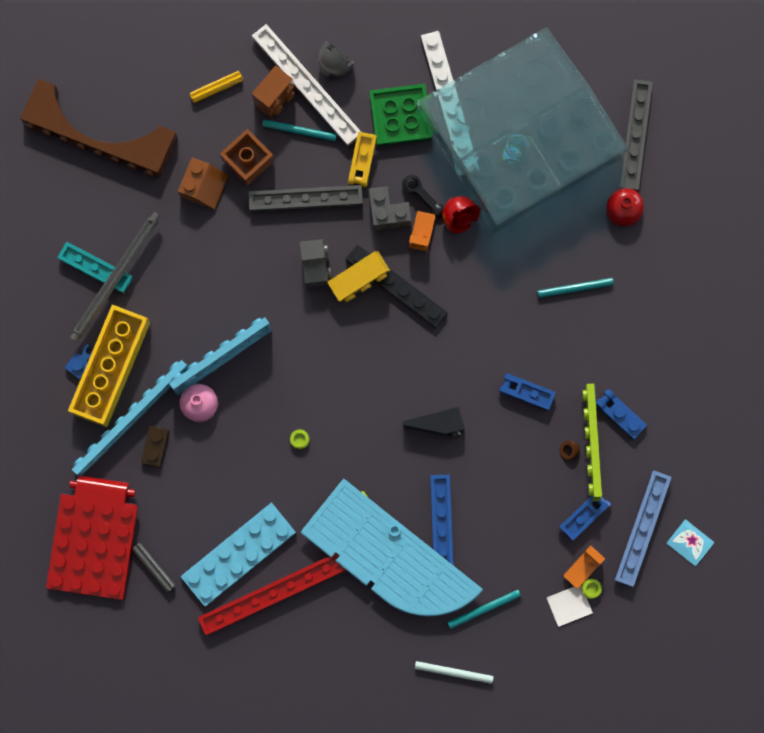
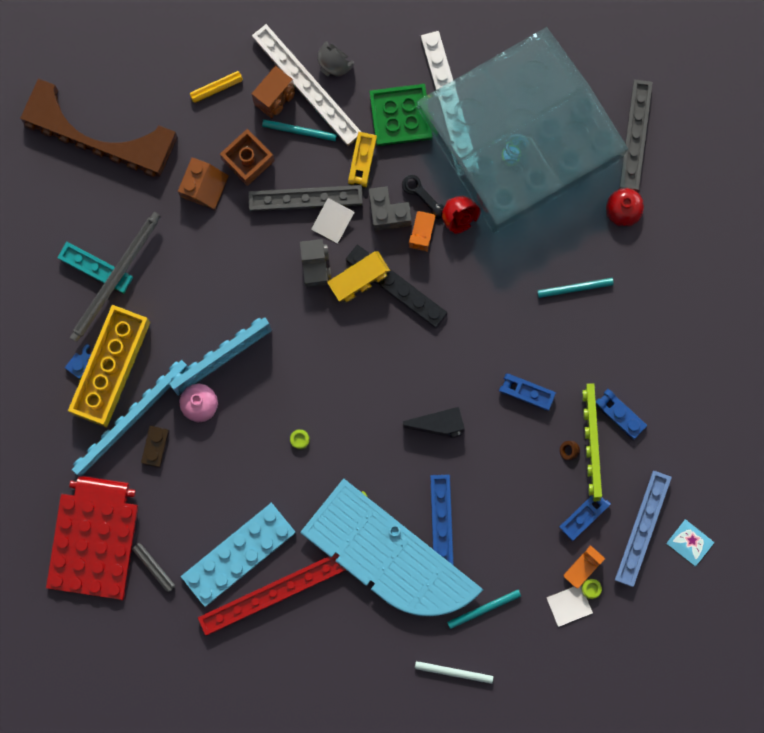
none -> white sticker [311,198,354,244]

